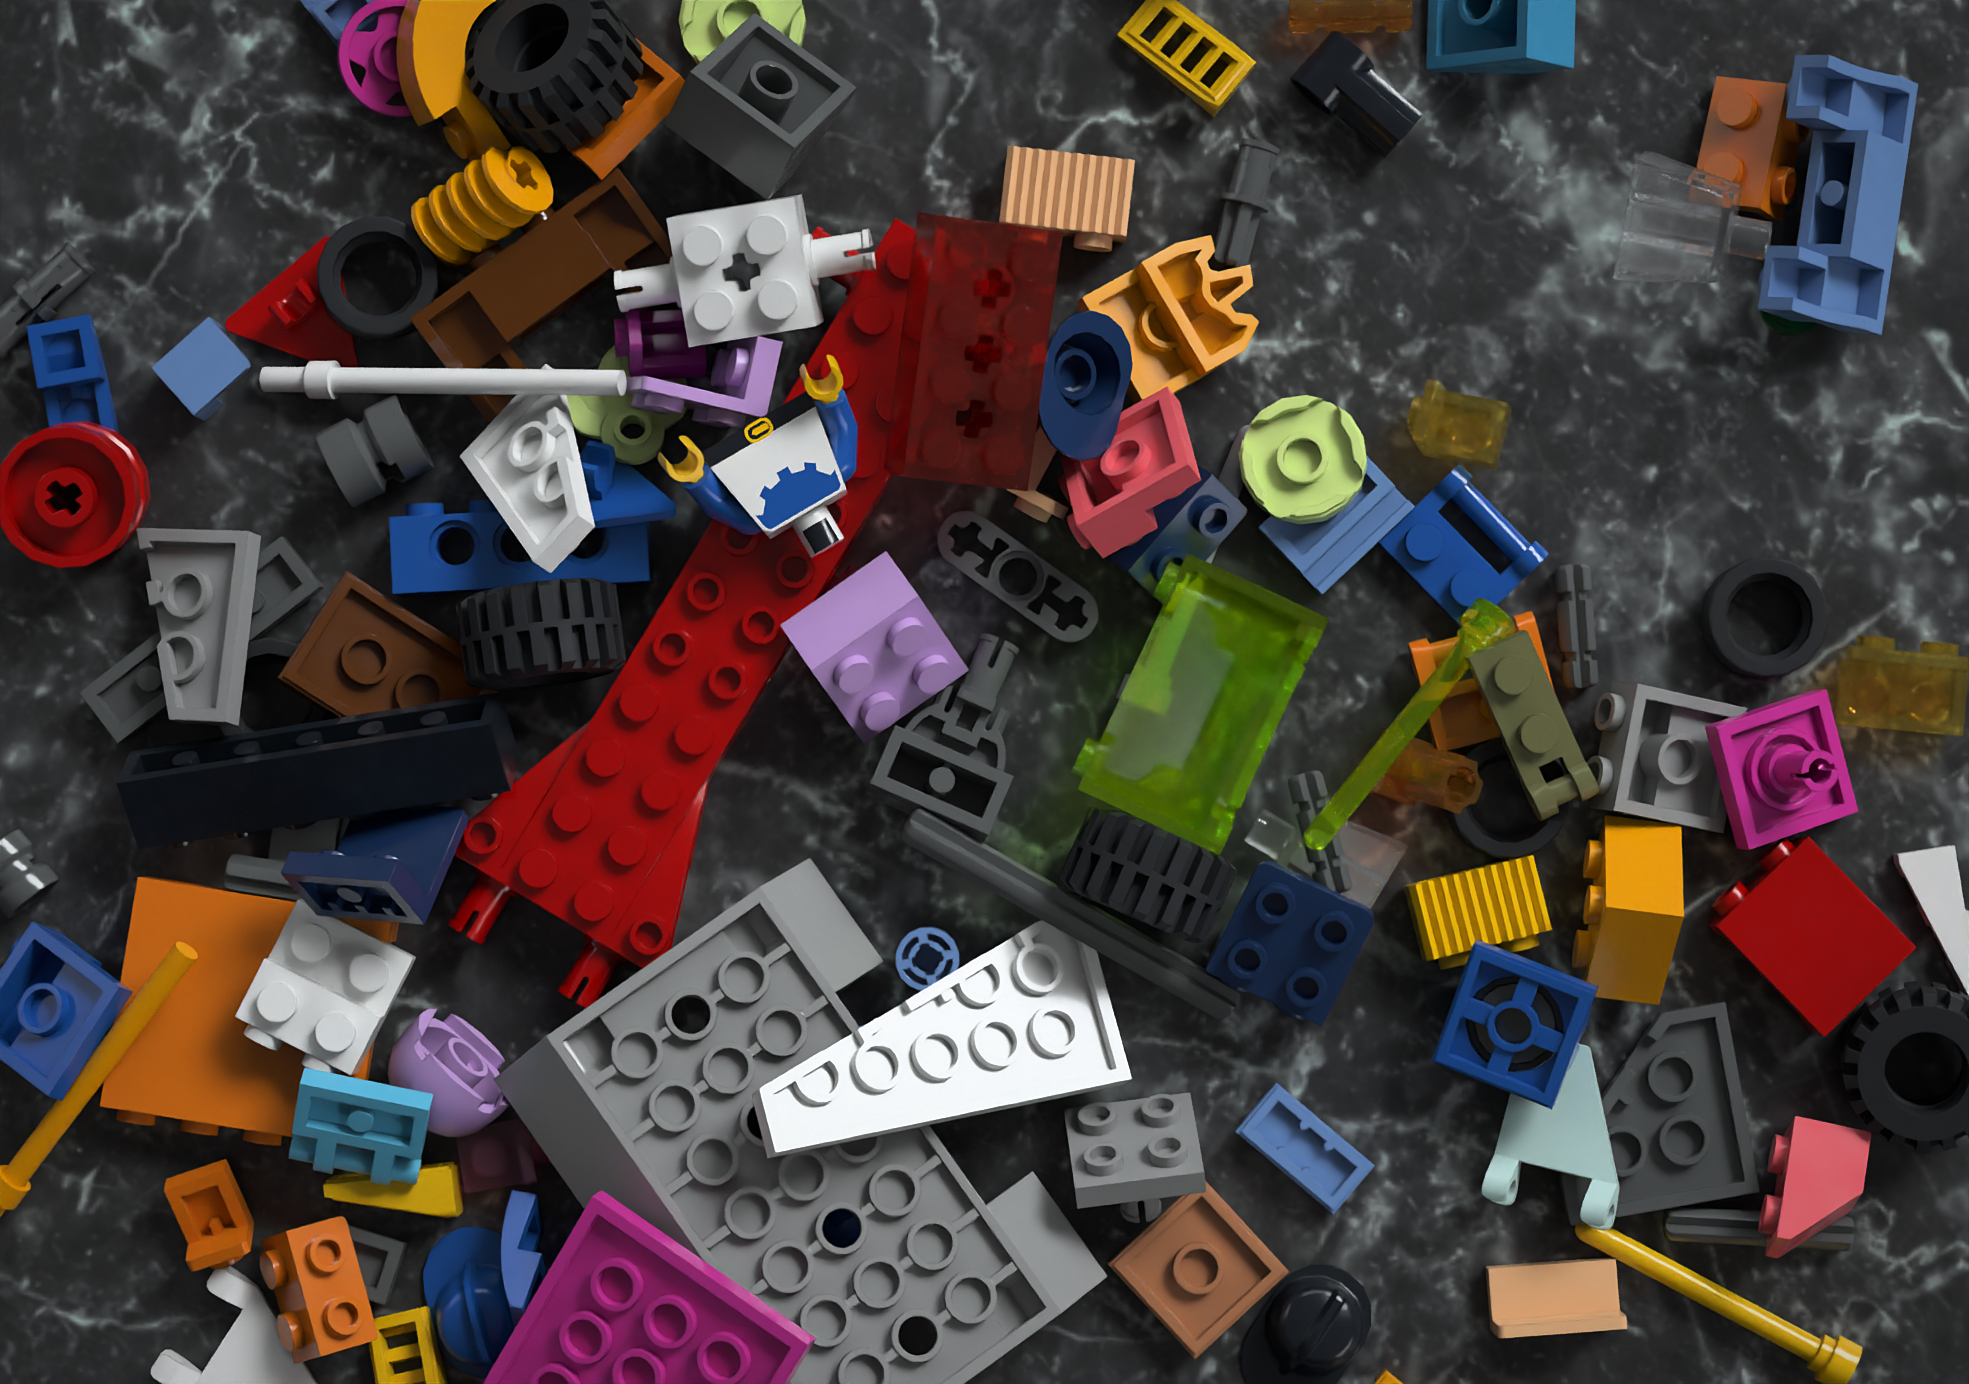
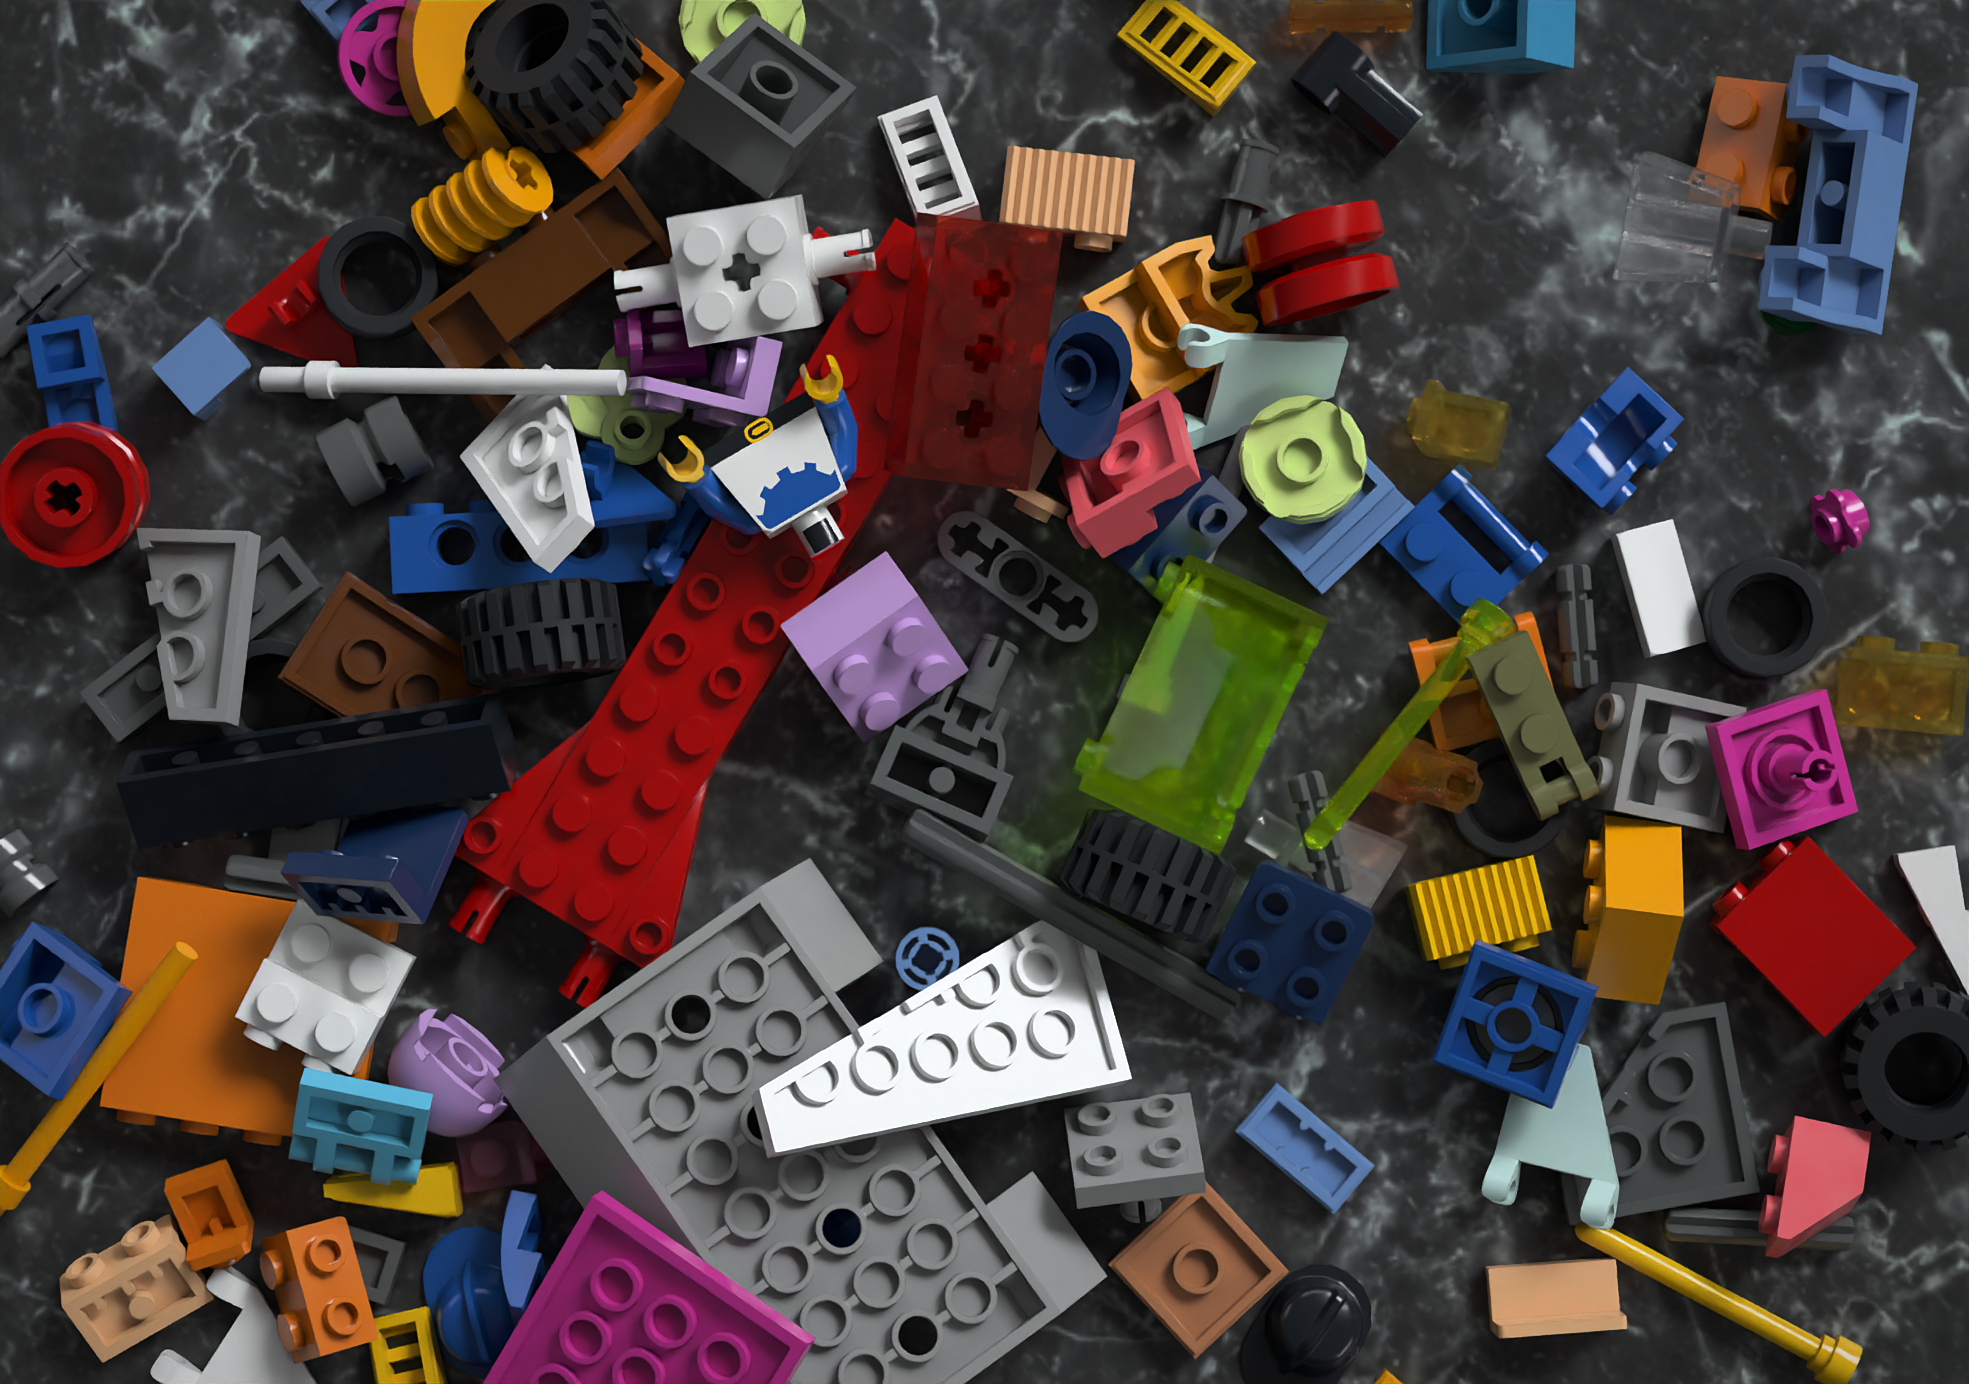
none -> light nougat bracket [59,1214,214,1363]
none -> blue axle [642,491,713,587]
none -> white slope [878,95,982,241]
none -> light aqua flag [1177,324,1349,450]
none -> red wheel [1240,200,1401,327]
none -> blue cylinder [1543,367,1684,516]
none -> white slope [1610,519,1707,658]
none -> dark pink plate [1810,489,1870,554]

